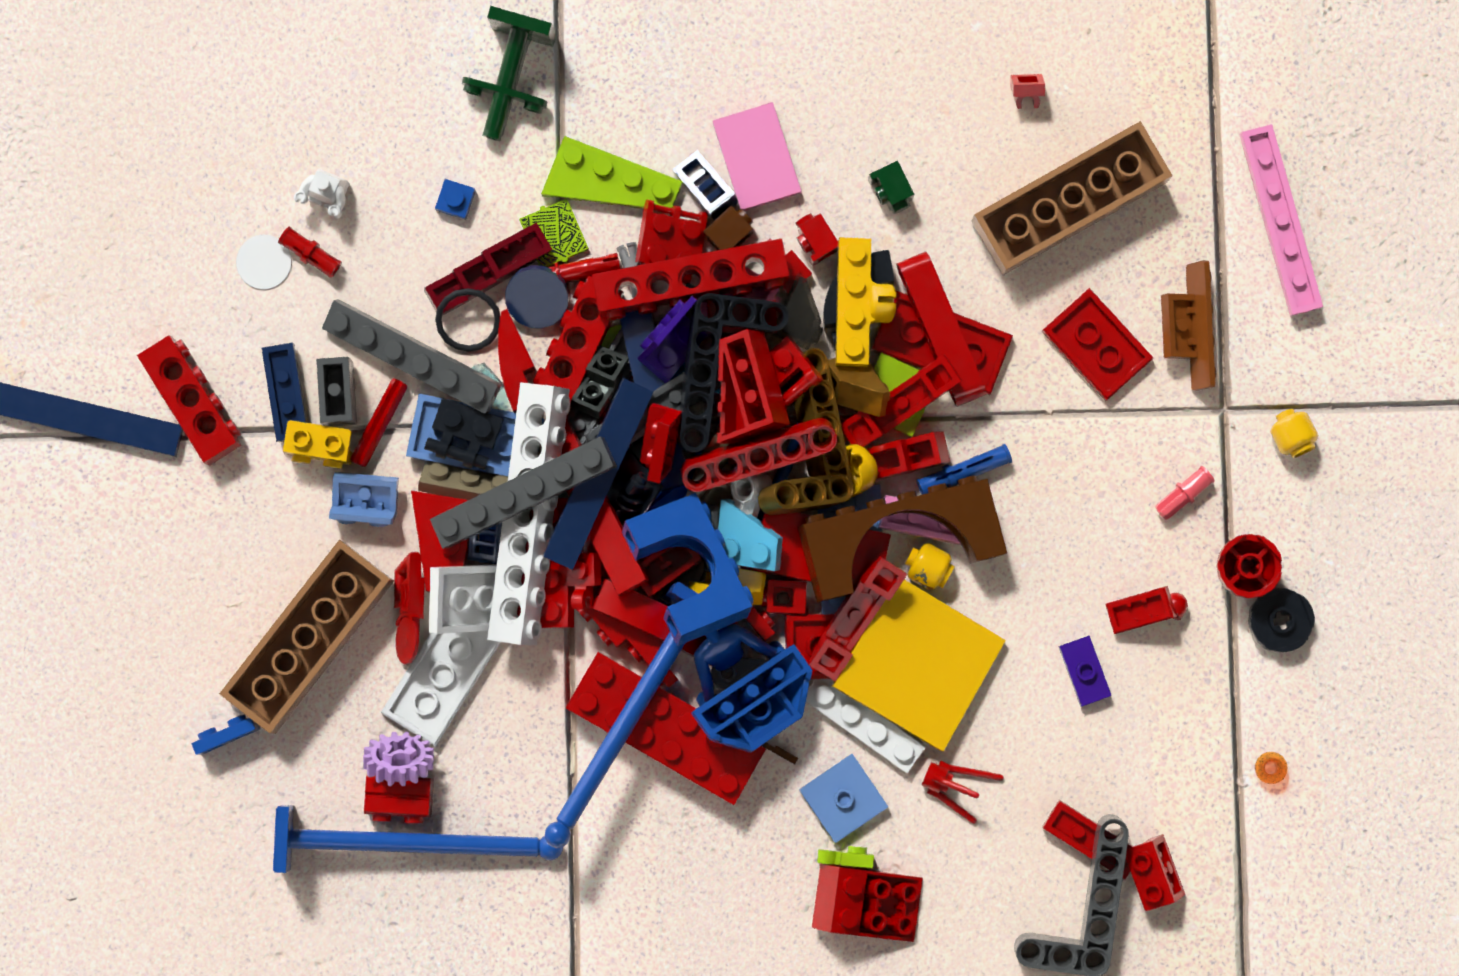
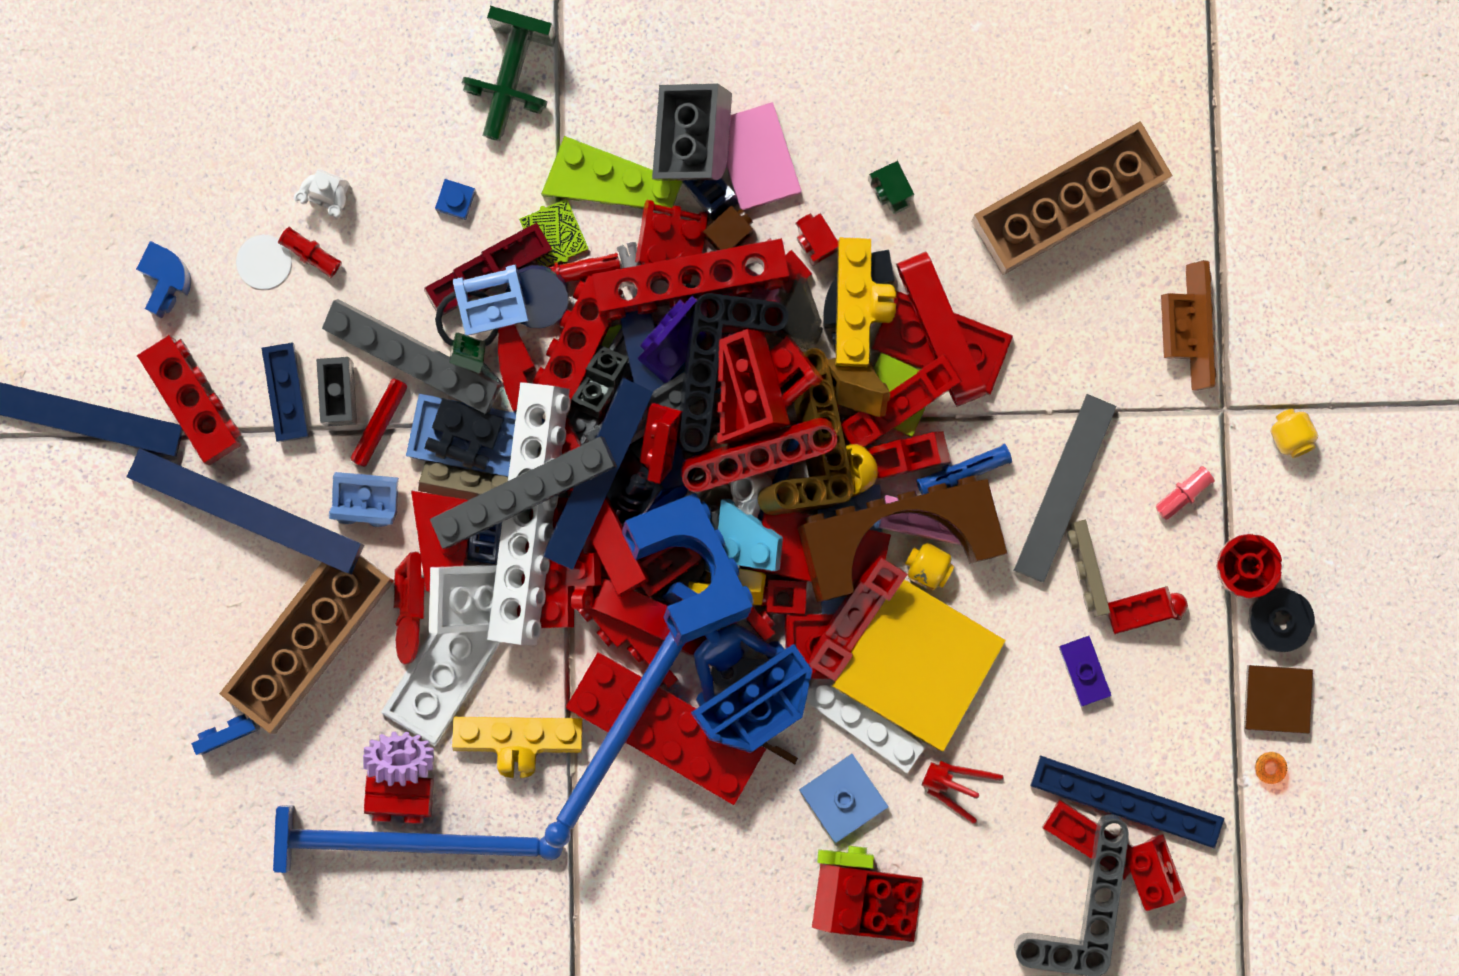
yellow bracket [283,420,353,469] -> none
red tile [1010,74,1045,109] -> none
red tile [1042,288,1154,401] -> none
bright pink plate [1239,124,1323,316] -> none
none -> dark blue tile [127,448,364,575]
none -> blue brick [136,241,191,318]
none -> dark green plate [449,332,486,373]
none -> yellow plate [452,717,583,778]
none -> light blue plate [453,264,529,336]
none -> dark grey brick [652,83,732,181]
none -> dark grey tile [1013,394,1117,583]
none -> dark blue tile [1030,755,1225,849]
none -> dark tan plate [1067,519,1110,617]
none -> reddish brown tile [1244,665,1313,734]

